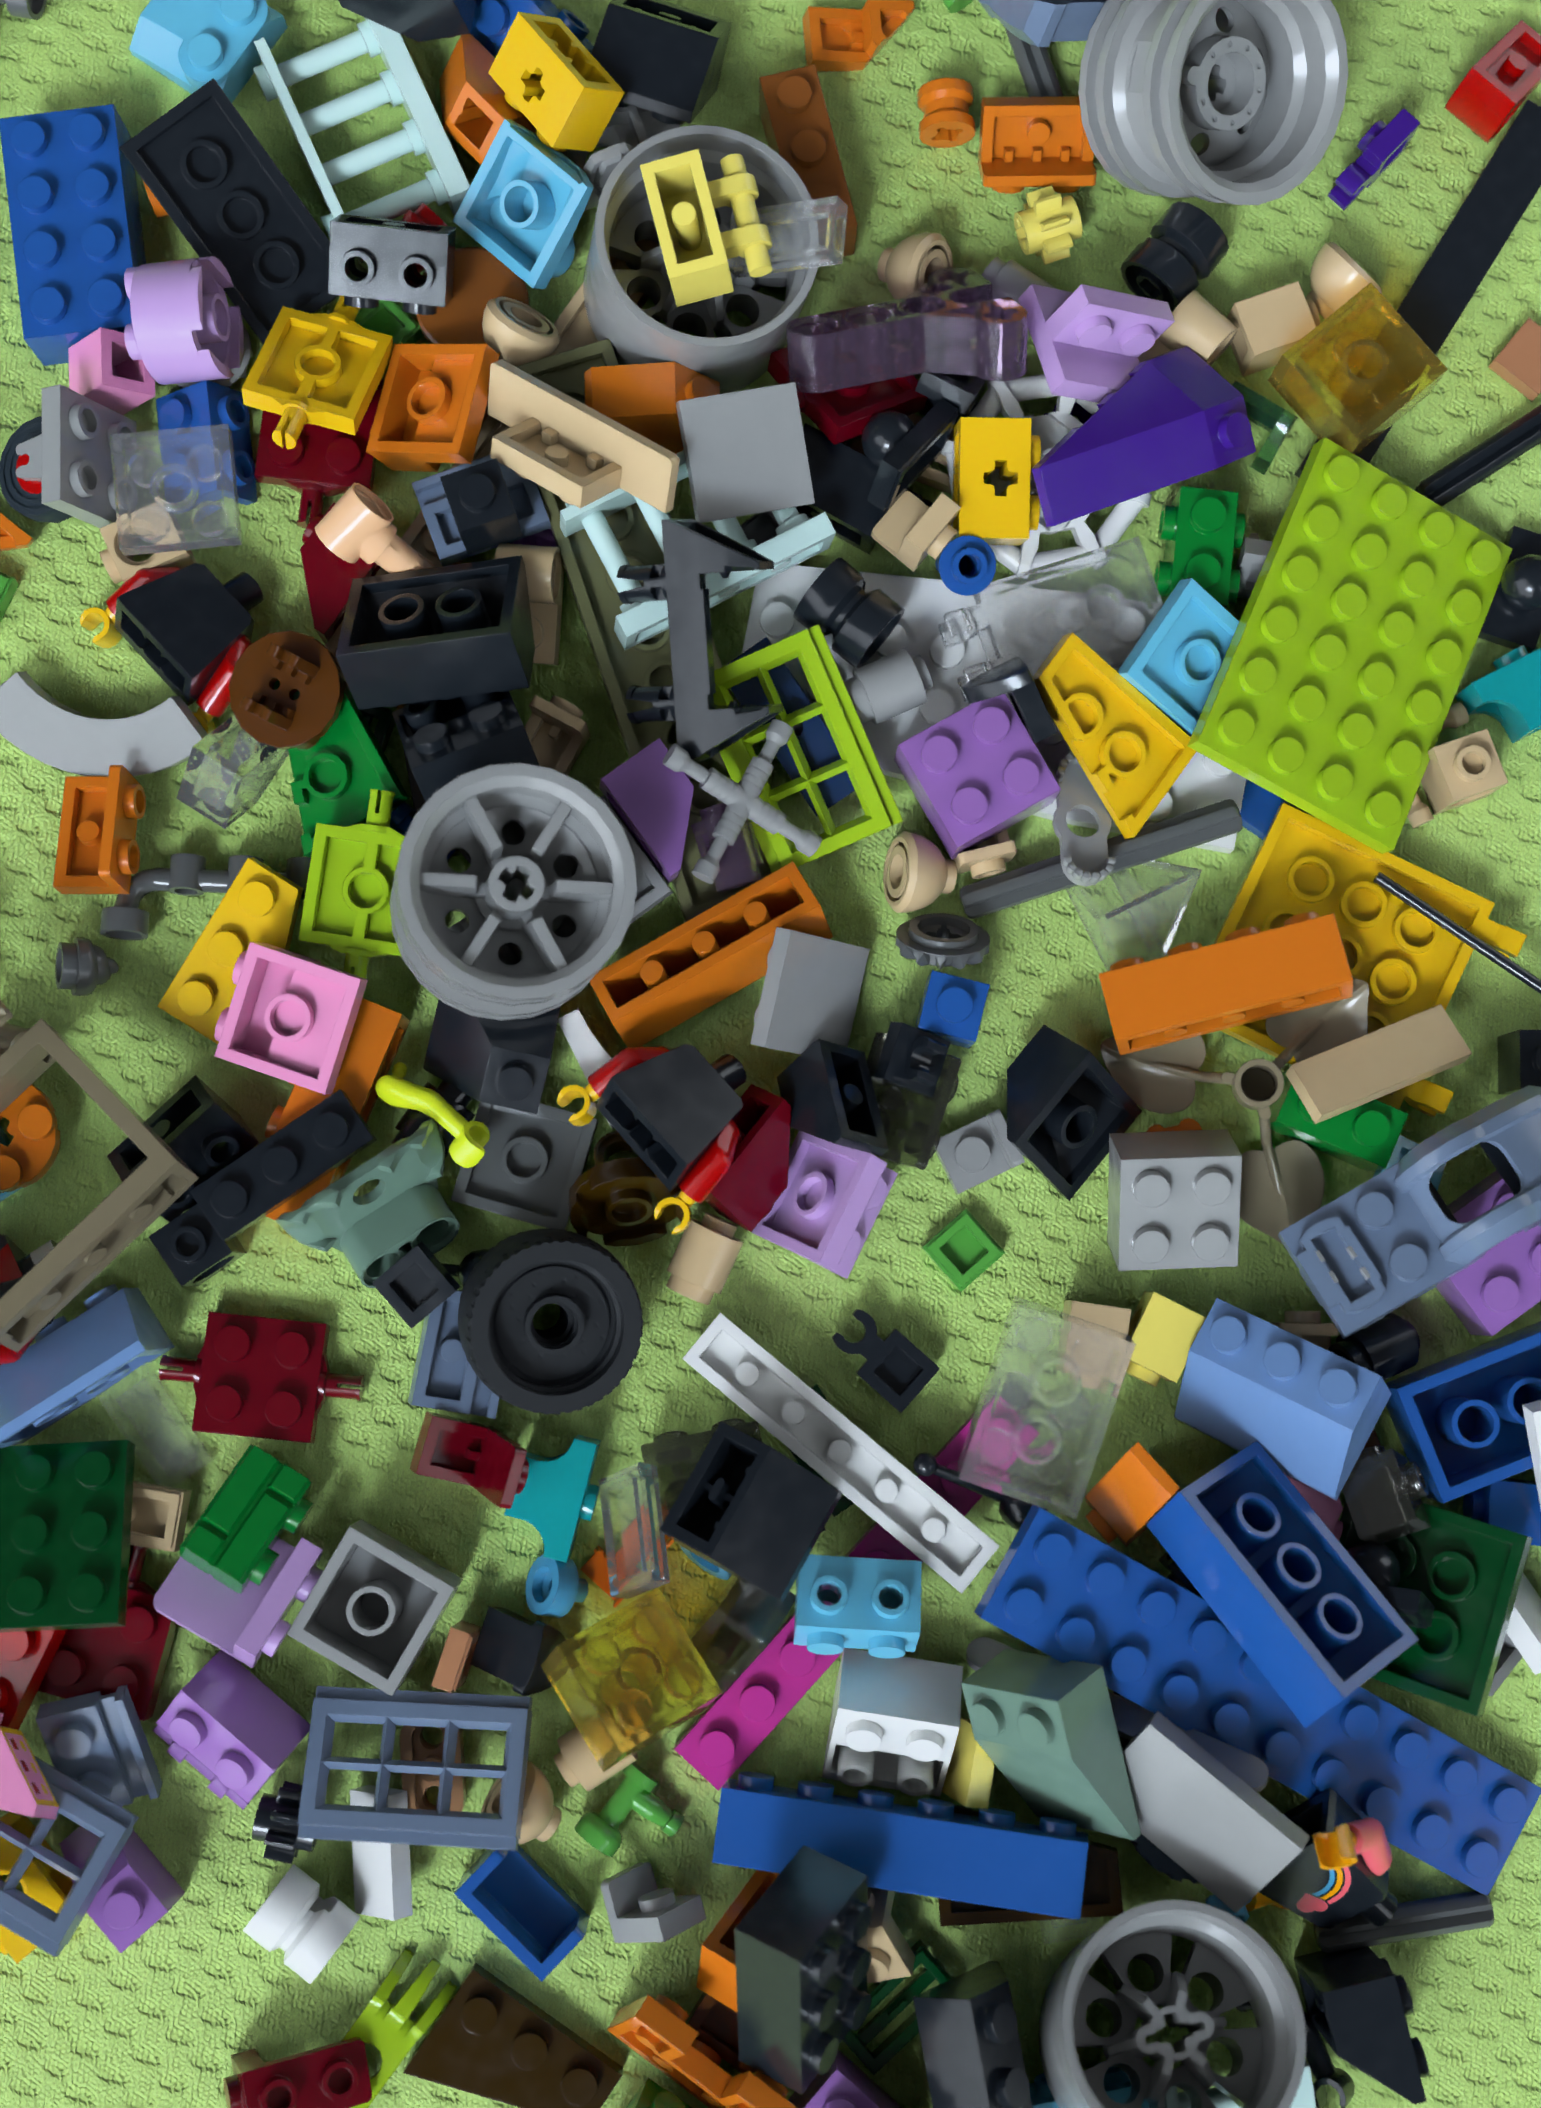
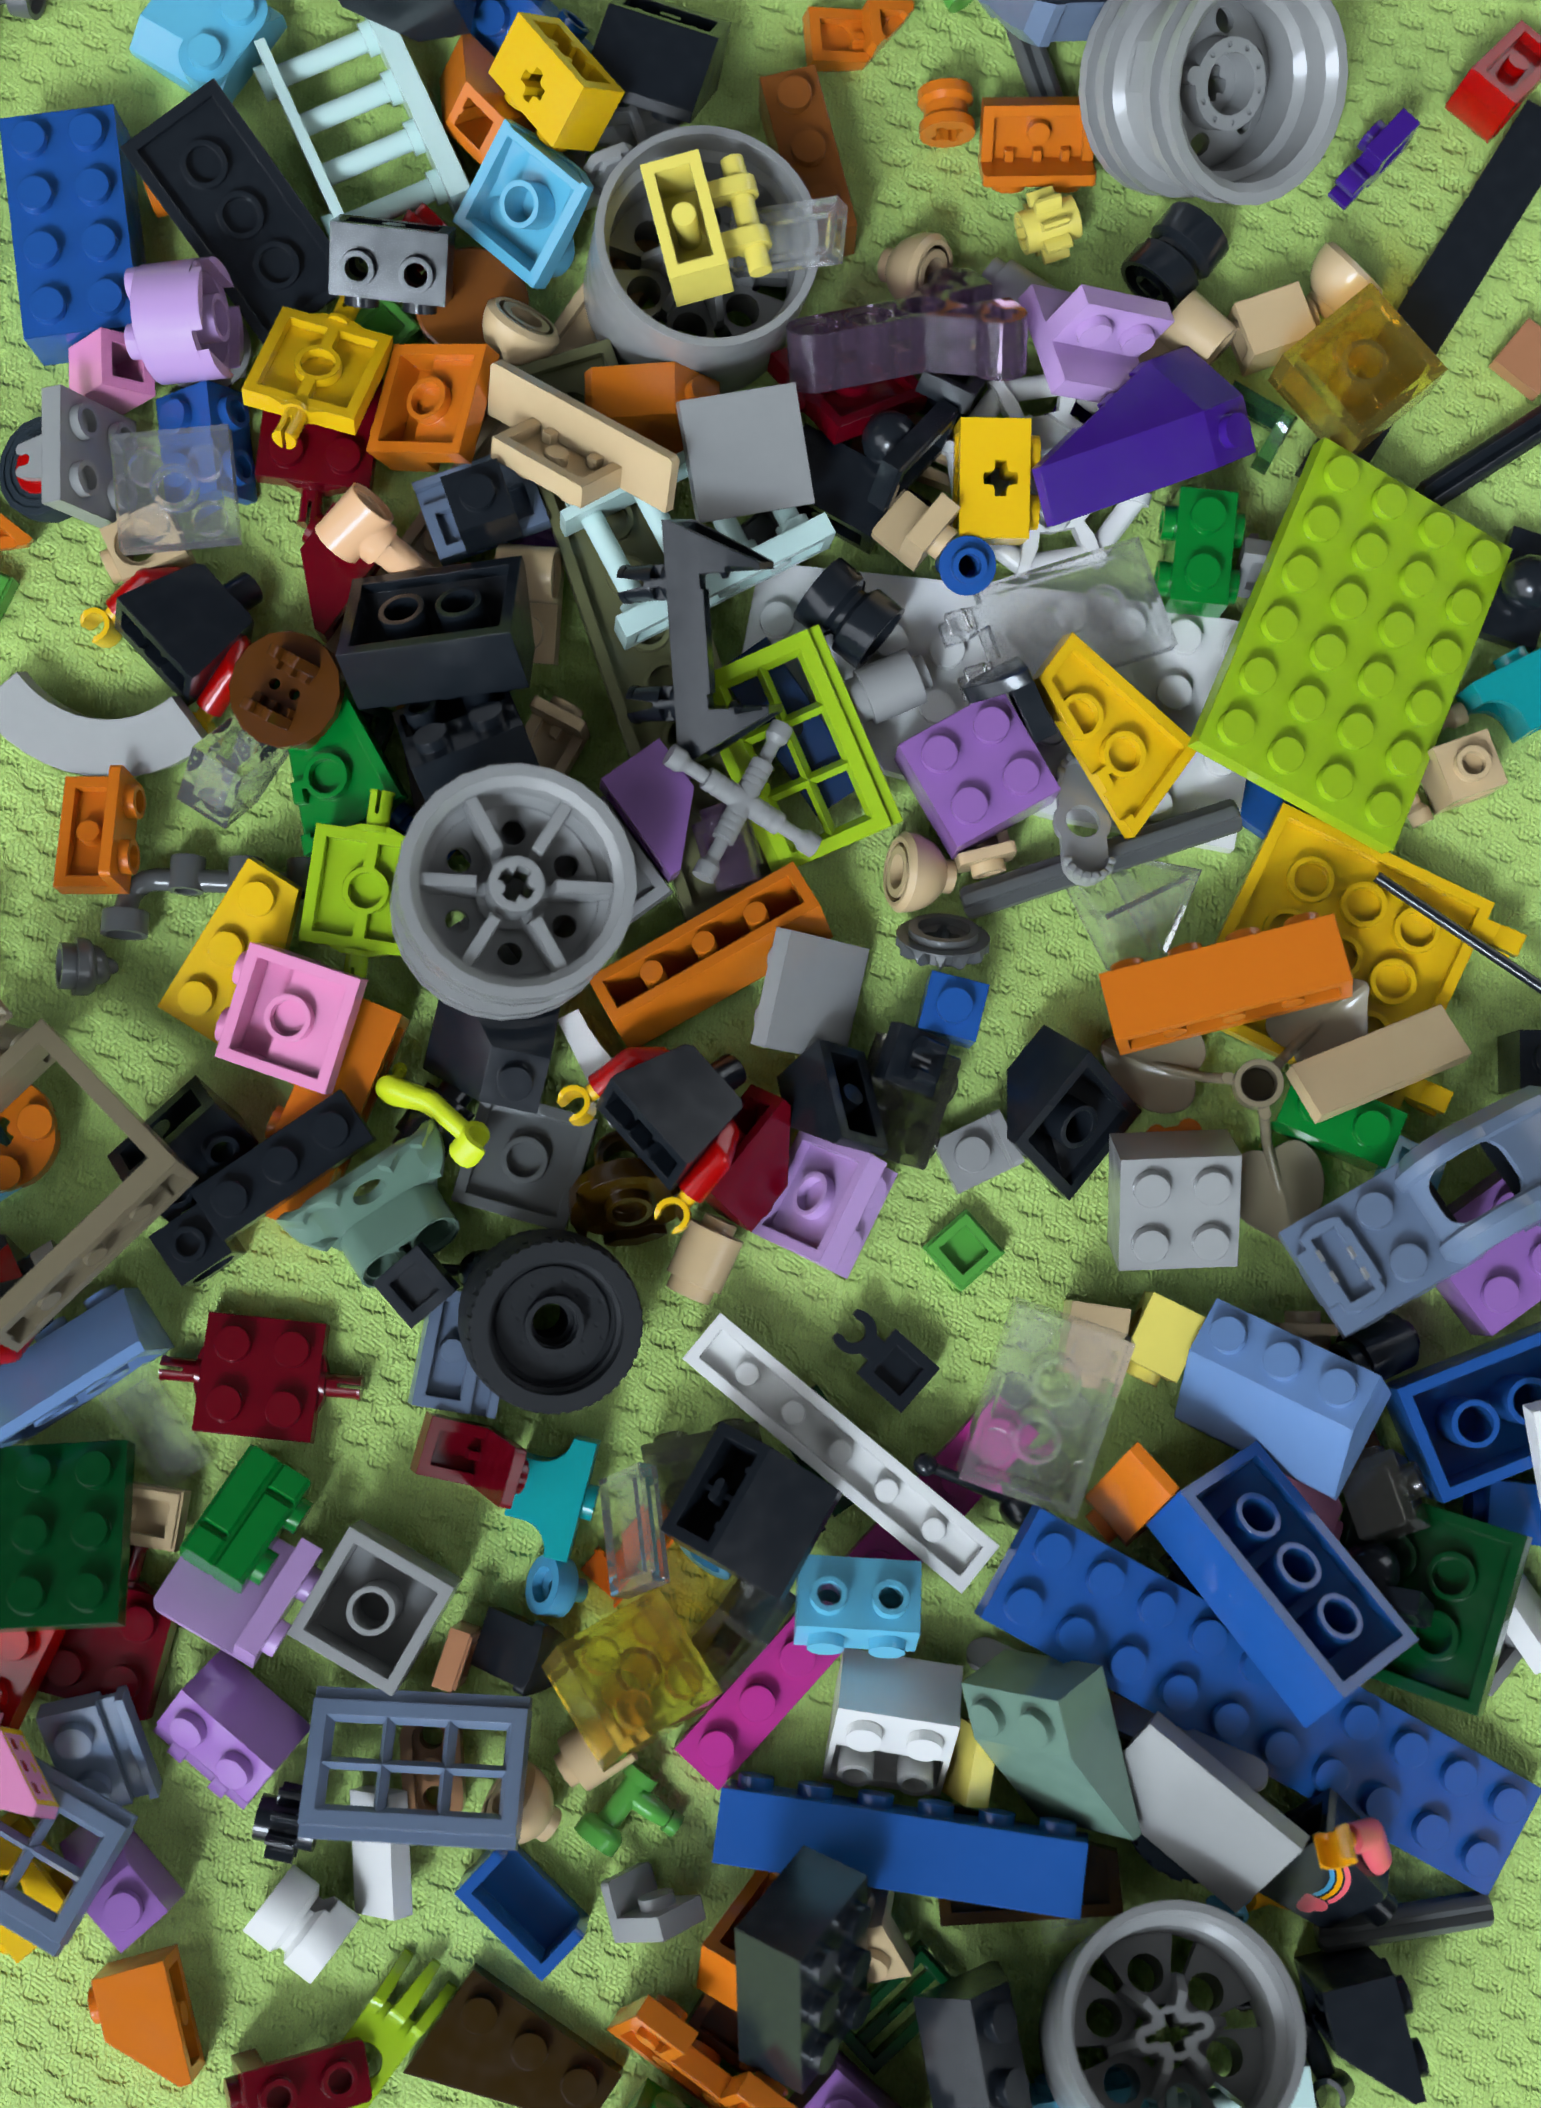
medium azure plate [1117,578,1239,737] -> none
none -> orange slope [88,1944,206,2087]

